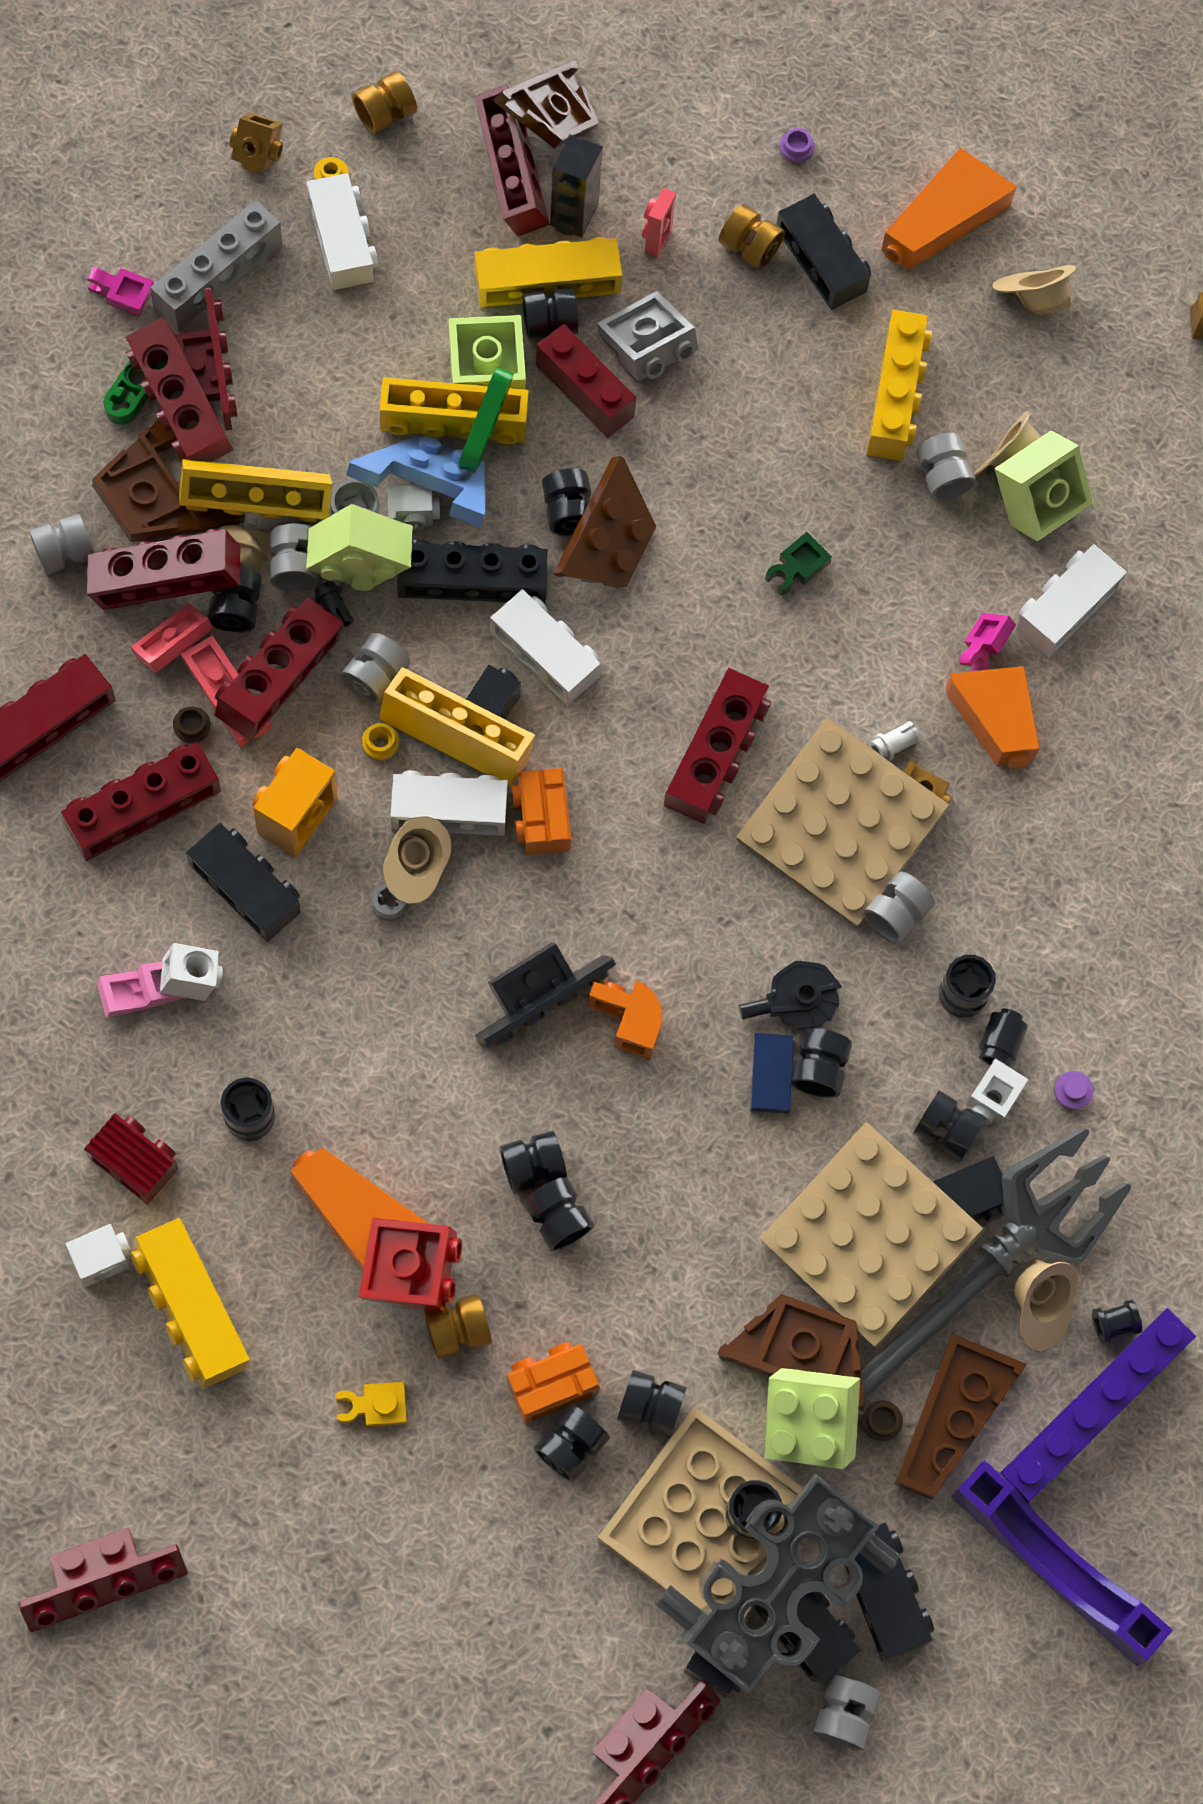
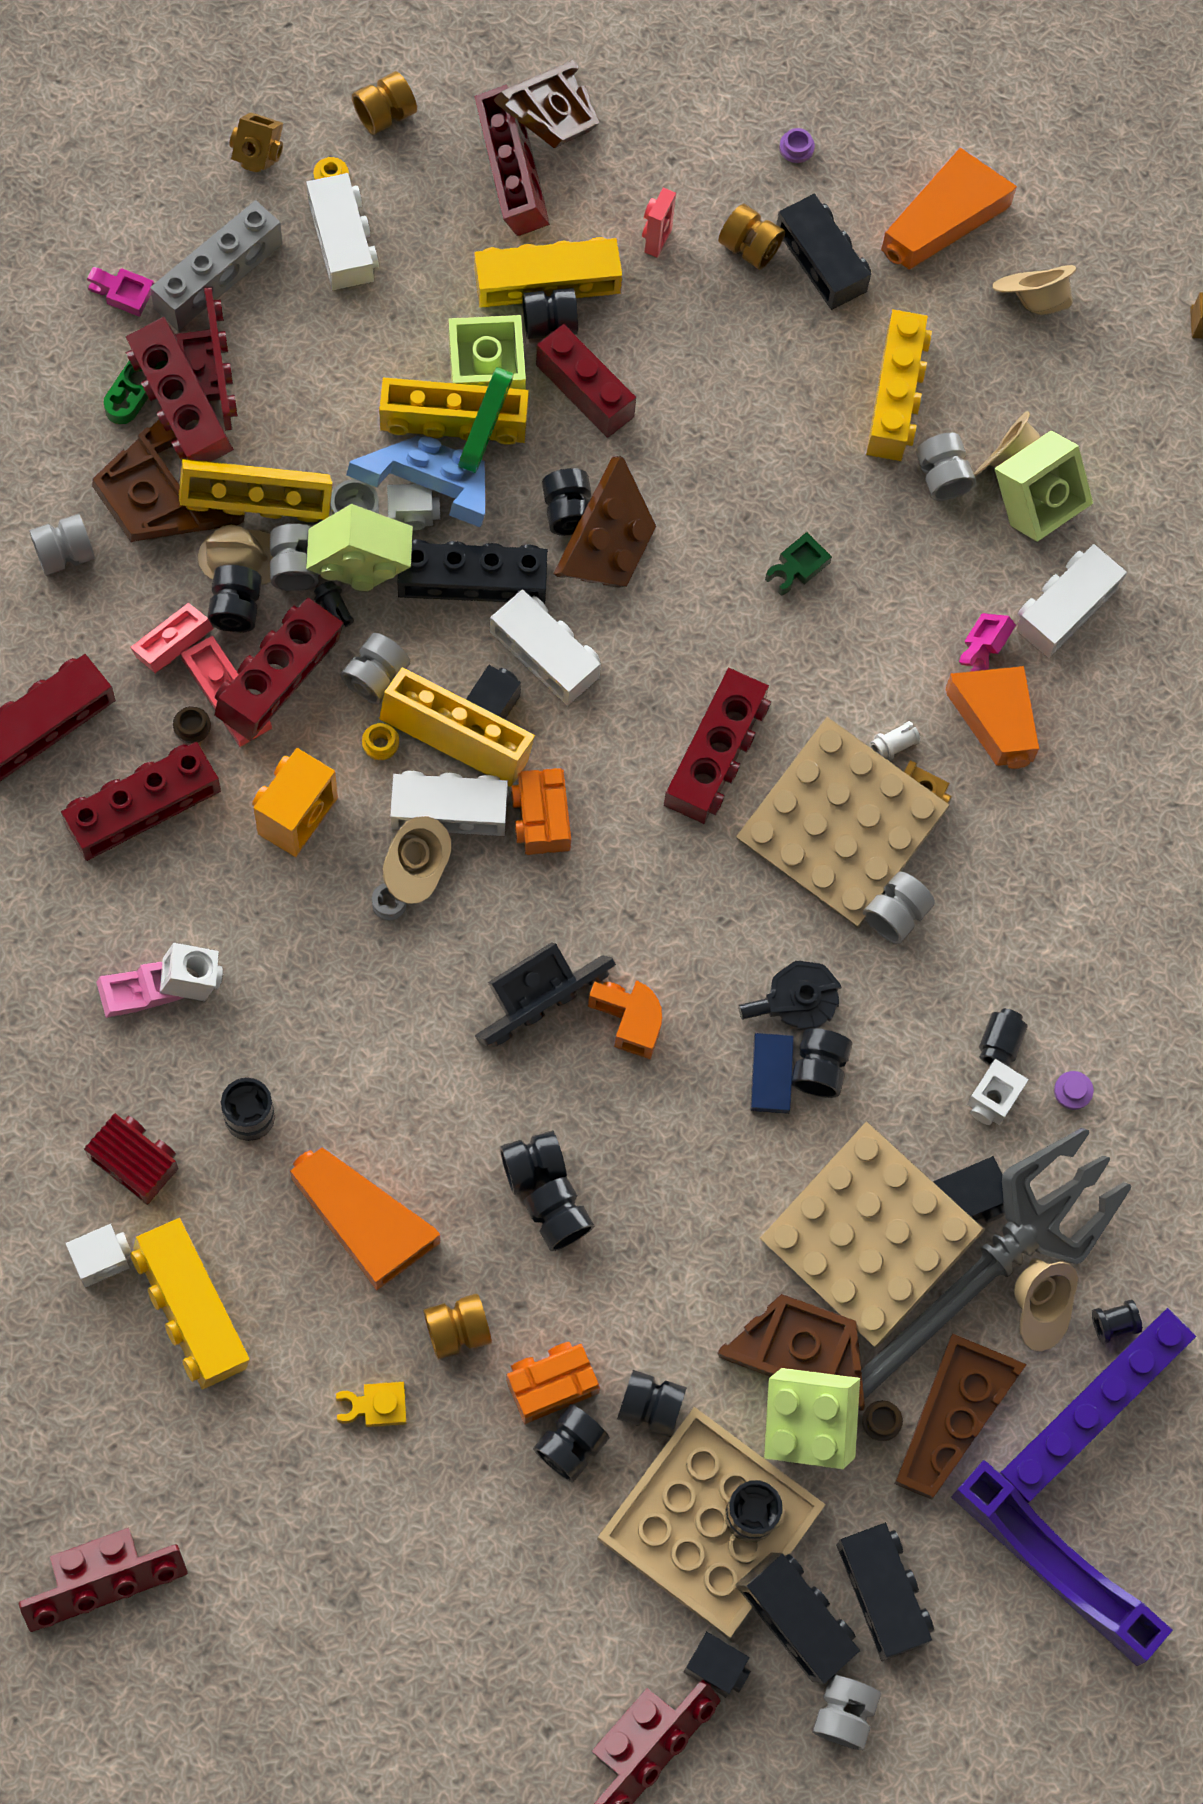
dark red brick [87,529,241,610] -> none
black brick [186,823,301,942] -> none
red plate [359,1218,462,1312] -> none
black brick [550,134,603,238] -> none
light grey plate [597,291,699,382] -> none
dark grey gear [655,1474,900,1694] -> none
black wheel [913,1090,986,1161] -> none
black wheel [939,955,996,1018] -> none

